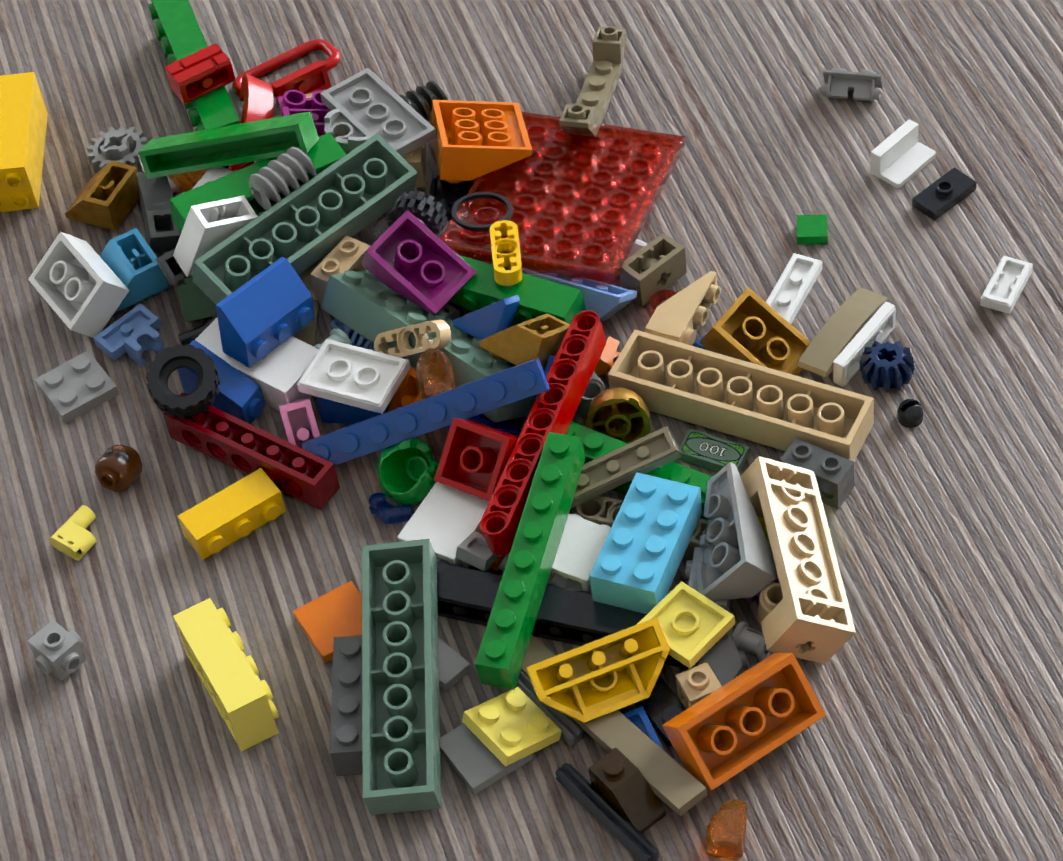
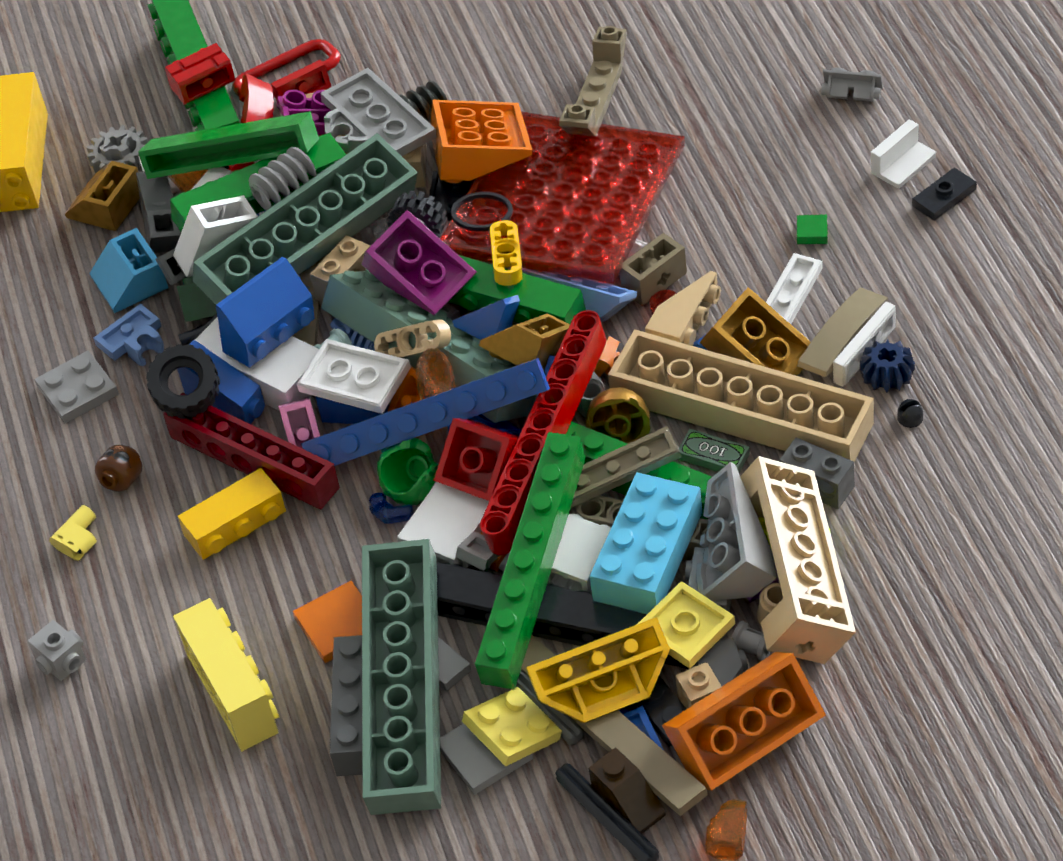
white brick [28,231,130,338] -> none
white plate [980,255,1033,314] -> none

